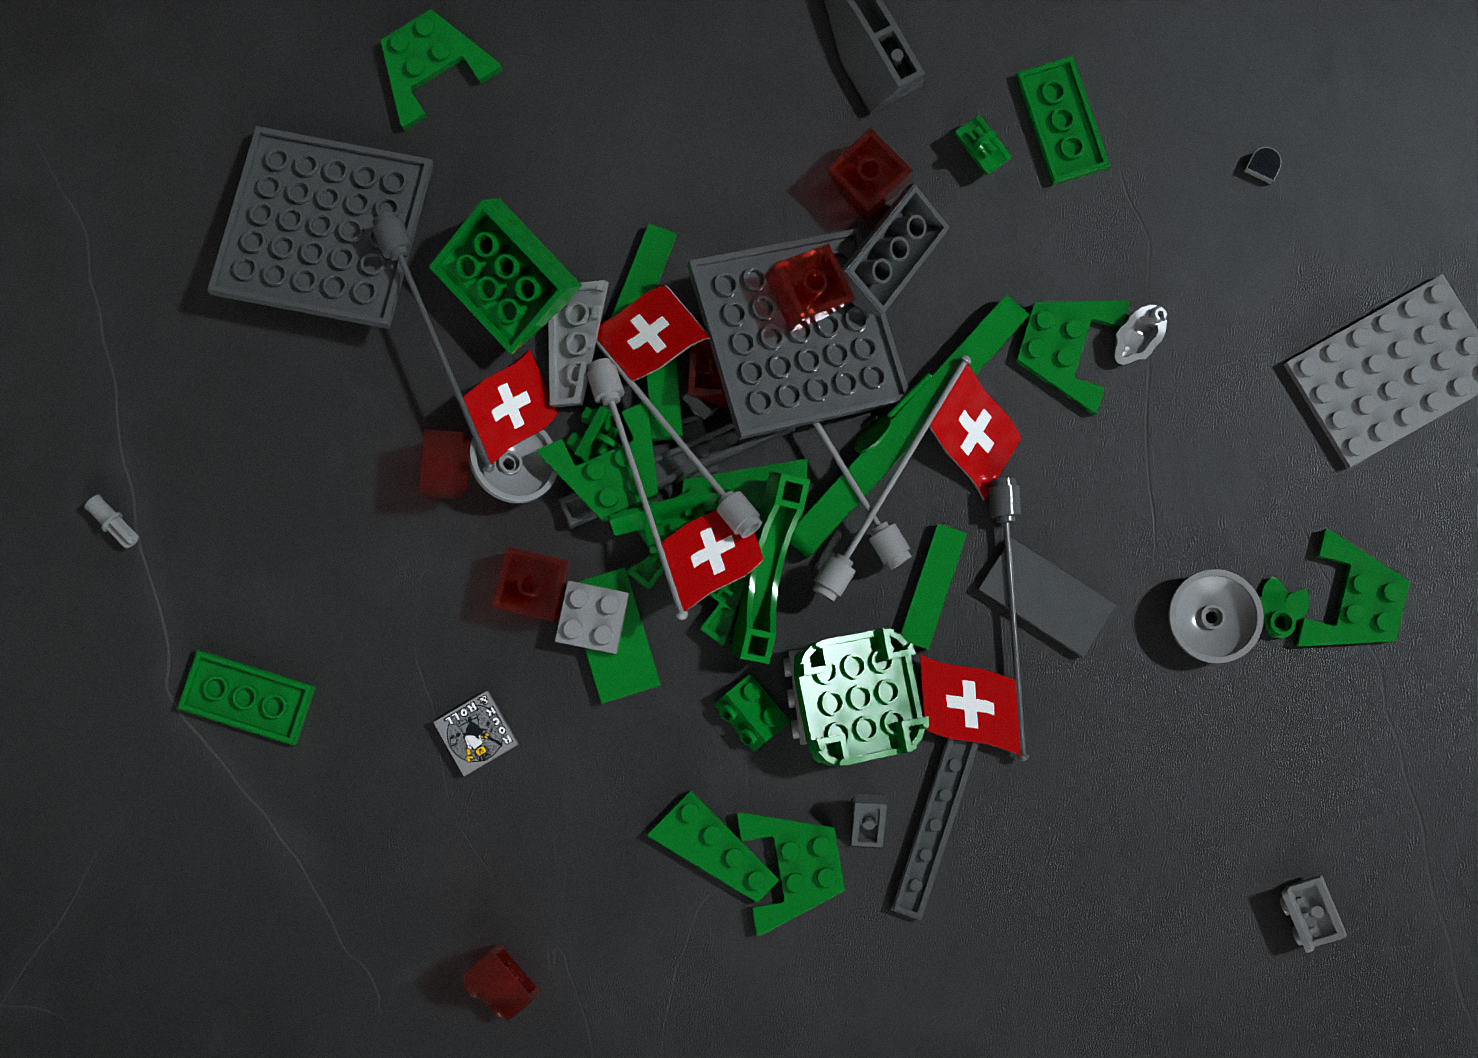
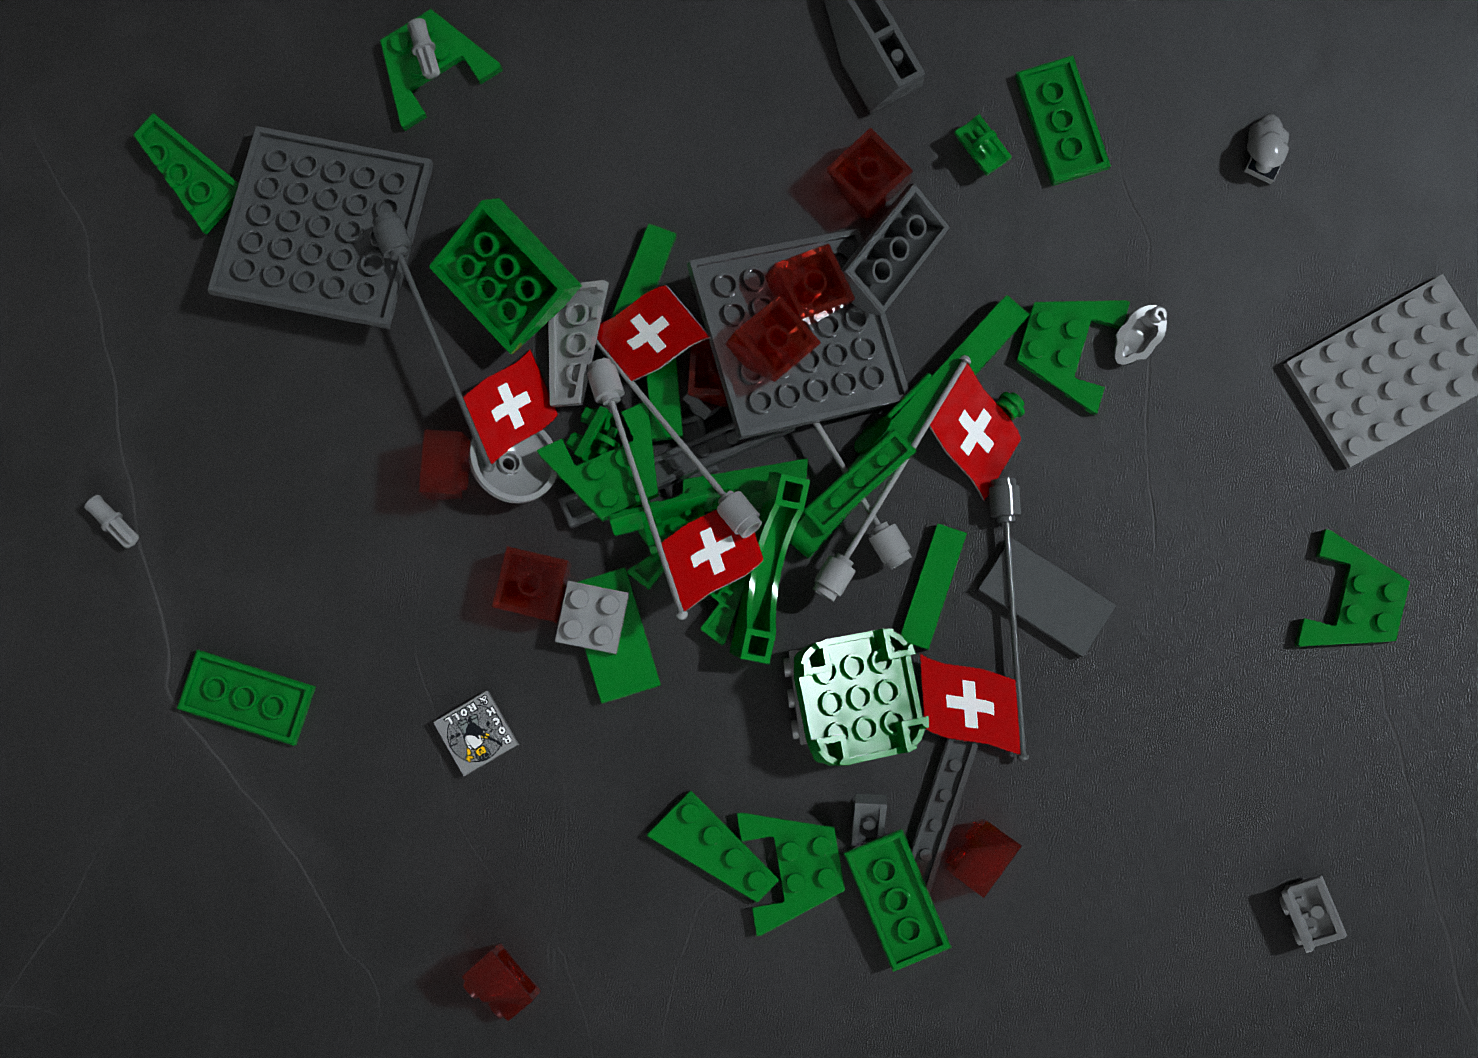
green bracket [715,673,790,751] -> none
light grey dish [1168,569,1264,663] -> none
green plate [1259,576,1309,638] -> none
none -> green wing [134,113,239,235]
none -> light grey axle [407,18,440,79]
none -> clear red slope [725,295,821,382]
none -> green tile [803,428,917,535]
none -> green tile [844,828,952,972]
none -> clear red slope [946,819,1022,898]
none -> green plate [997,392,1025,420]
none -> light grey arm [1247,114,1289,173]

